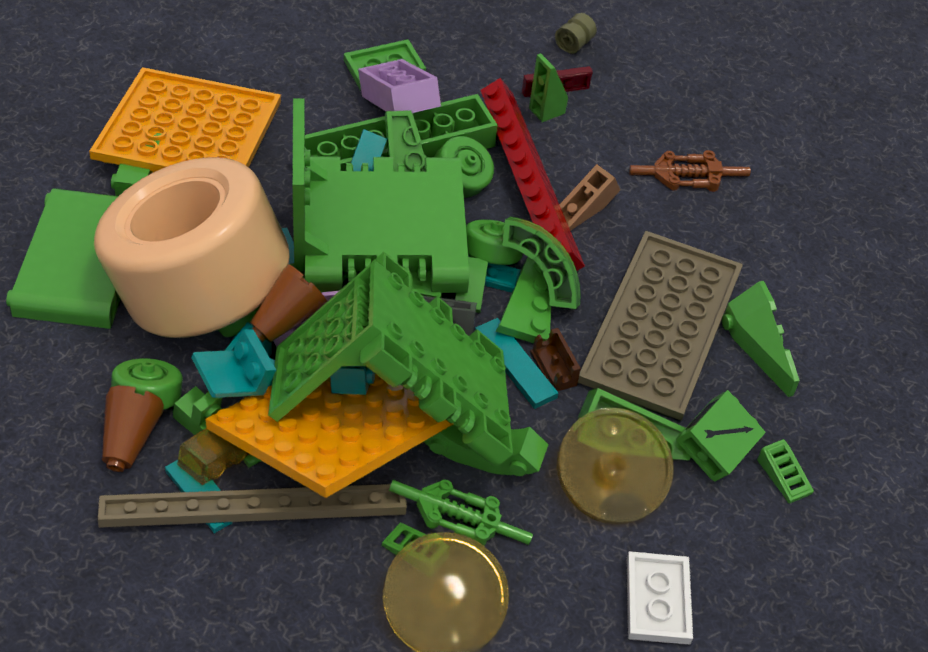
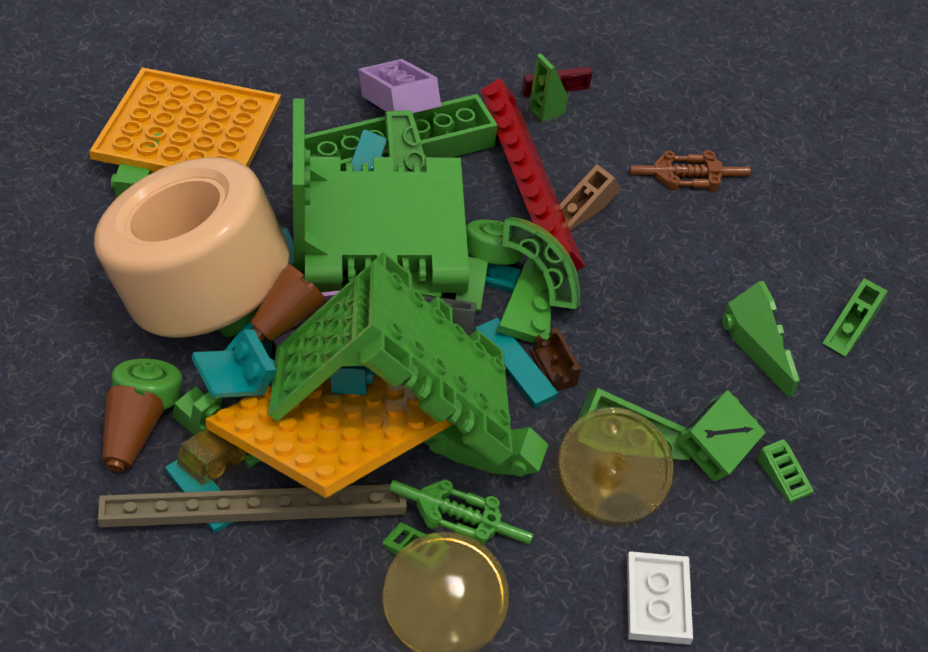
bright green windscreen [6,188,121,329] -> none
bright green plate [344,40,426,90] -> none
bright green wheel [434,136,494,198] -> none
olive wheel [555,13,597,54] -> none
dark tan plate [578,231,743,421] -> none
none -> bright green slope [822,278,888,357]

